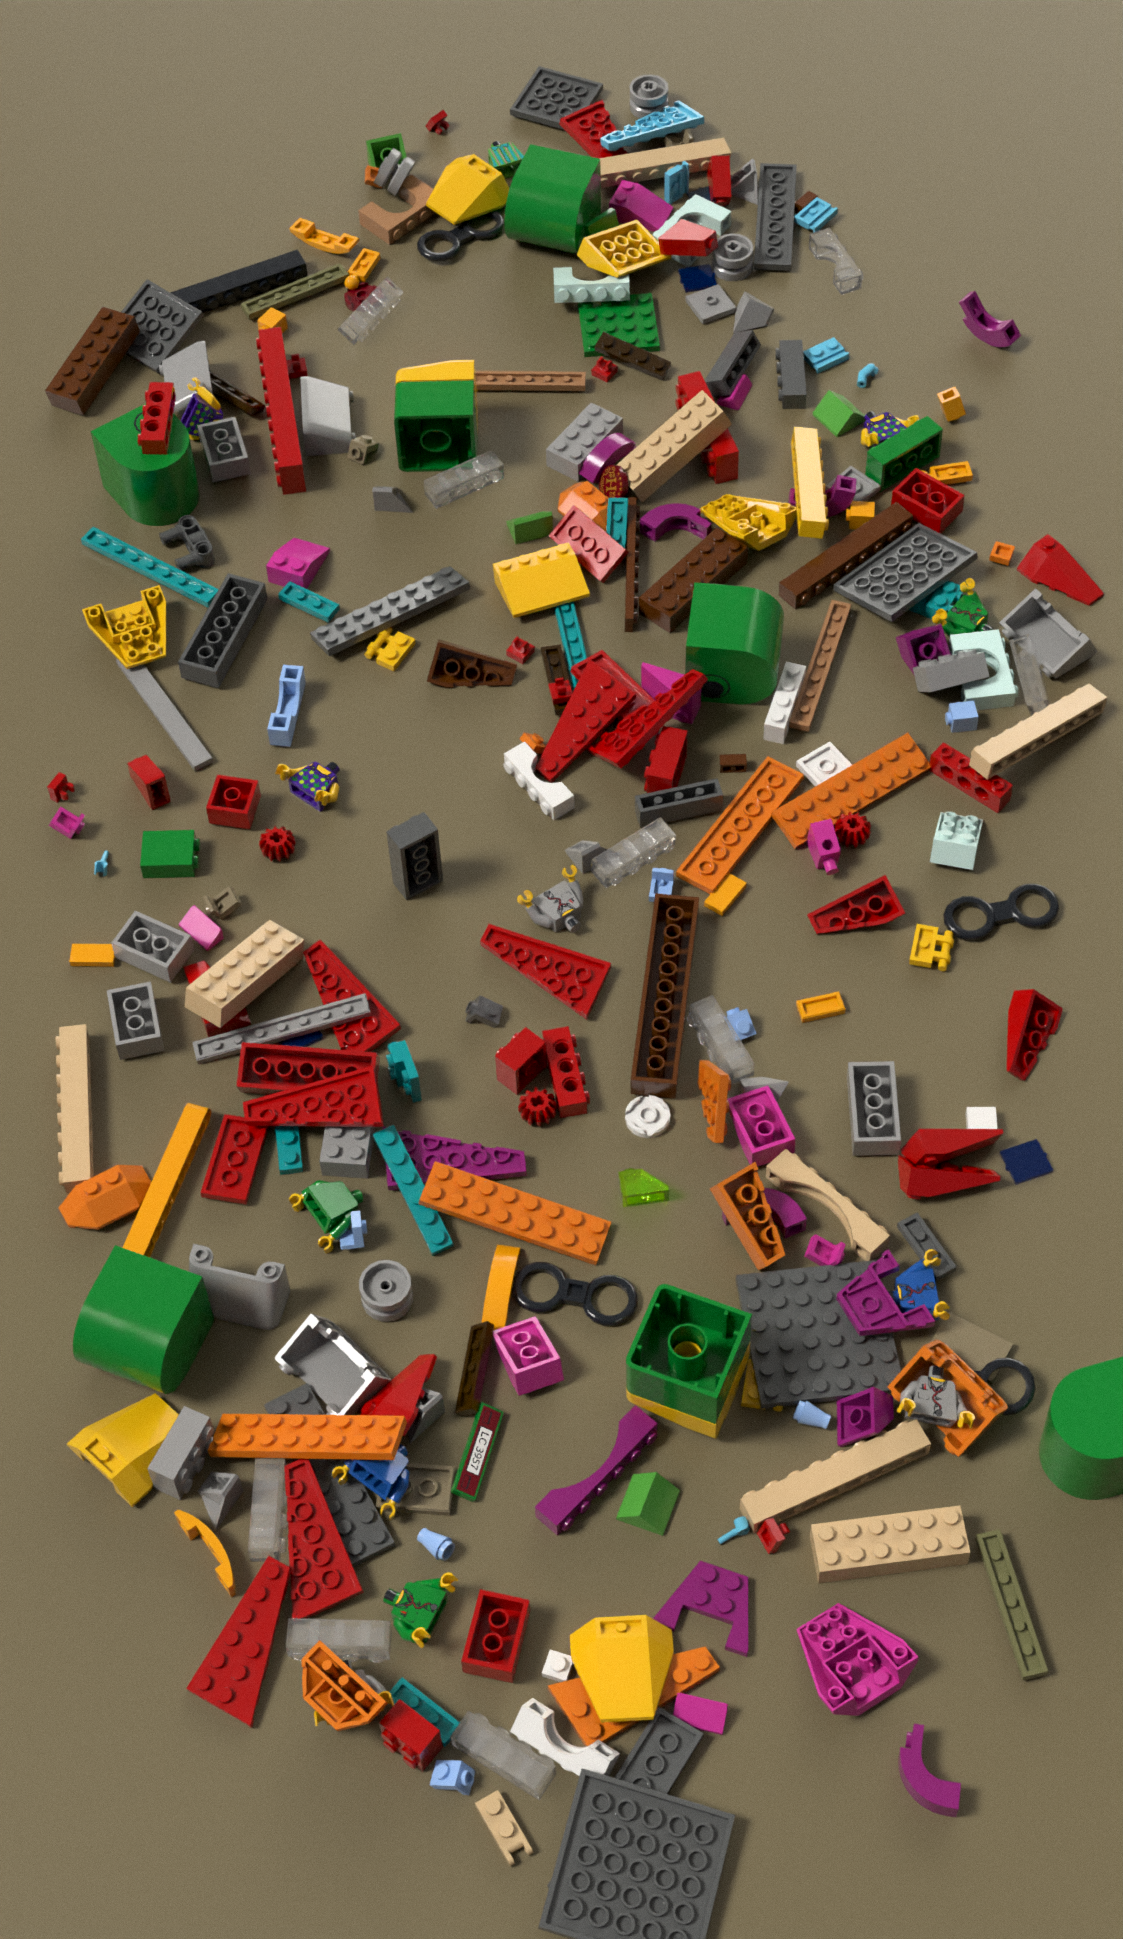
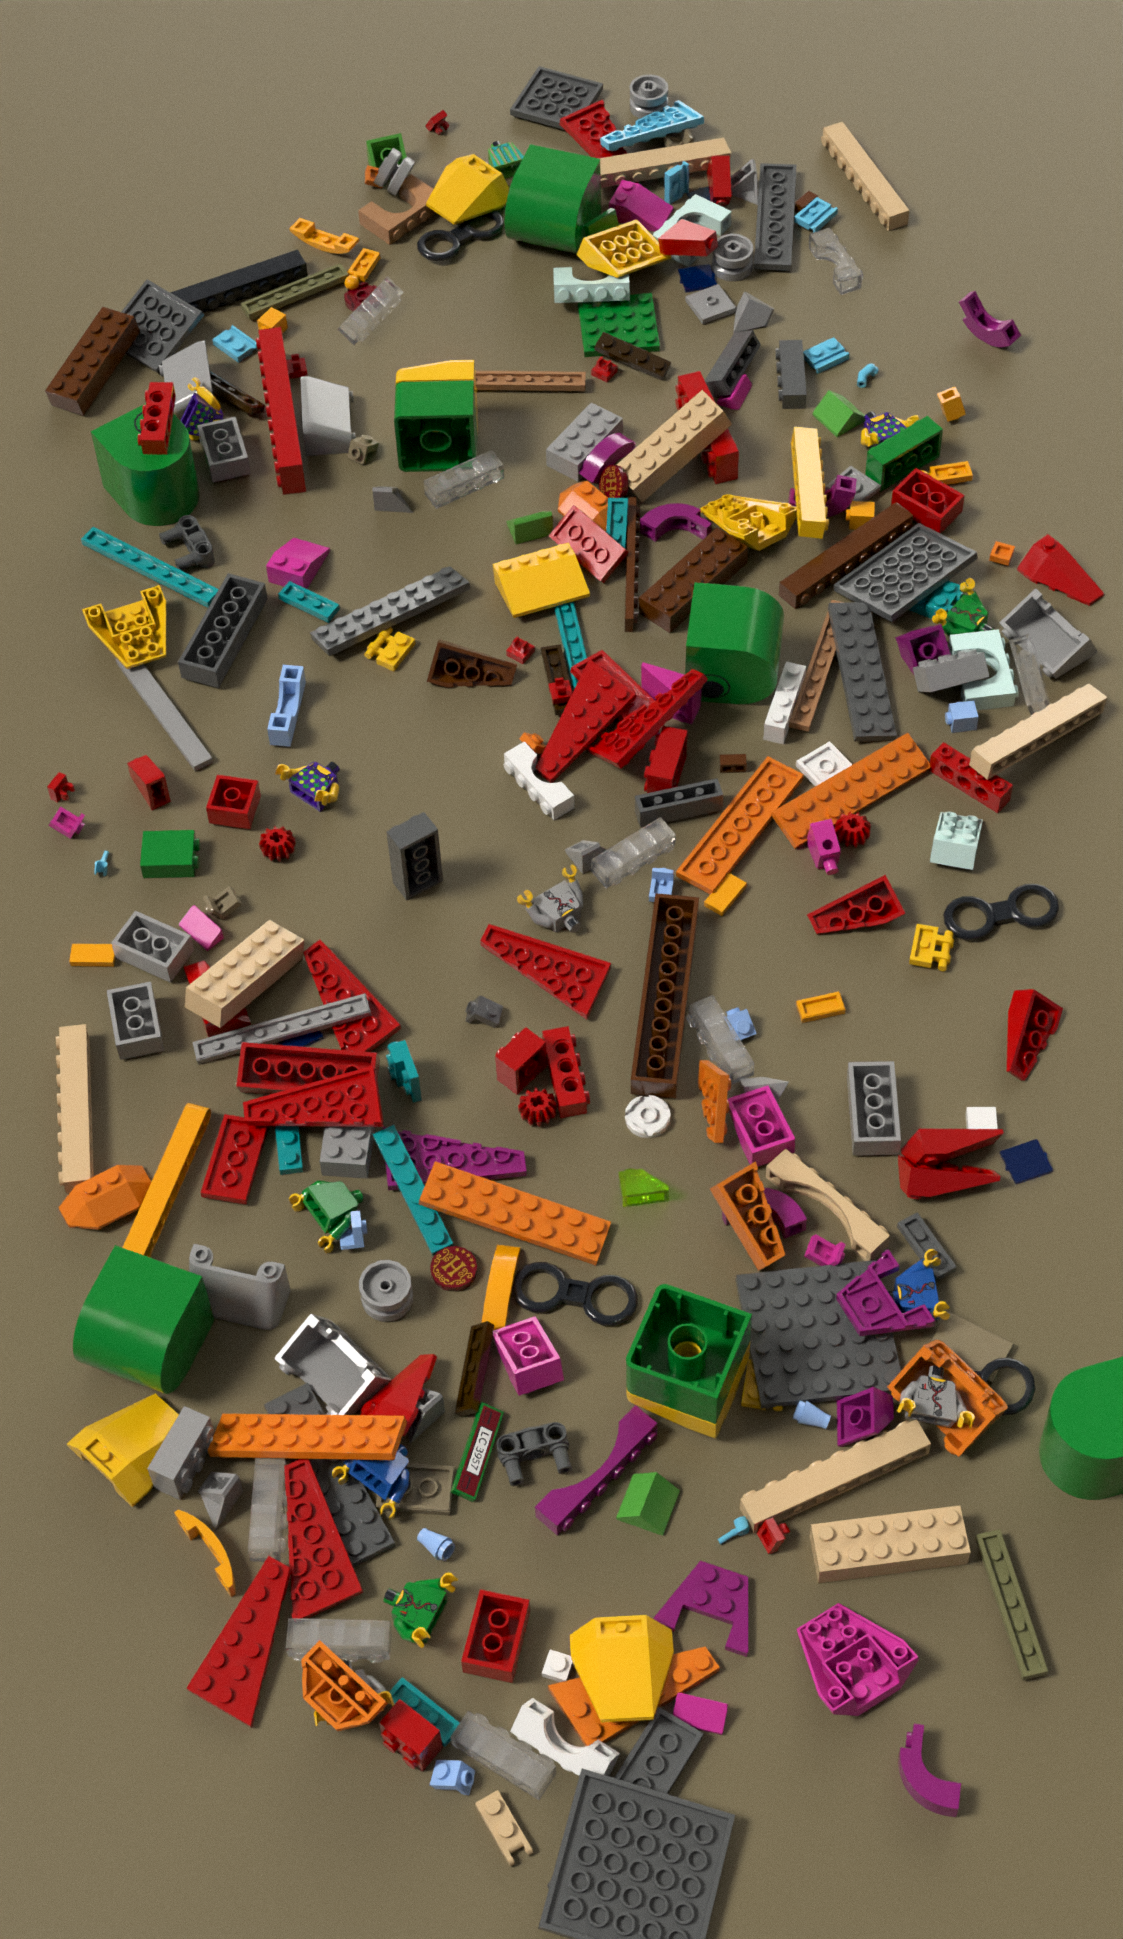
none -> medium azure plate [212,325,257,363]
none -> dark red tile [430,1246,477,1291]
none -> dark grey piece [497,1422,572,1486]
none -> tan brick [821,122,909,231]
none -> dark grey plate [828,602,897,741]

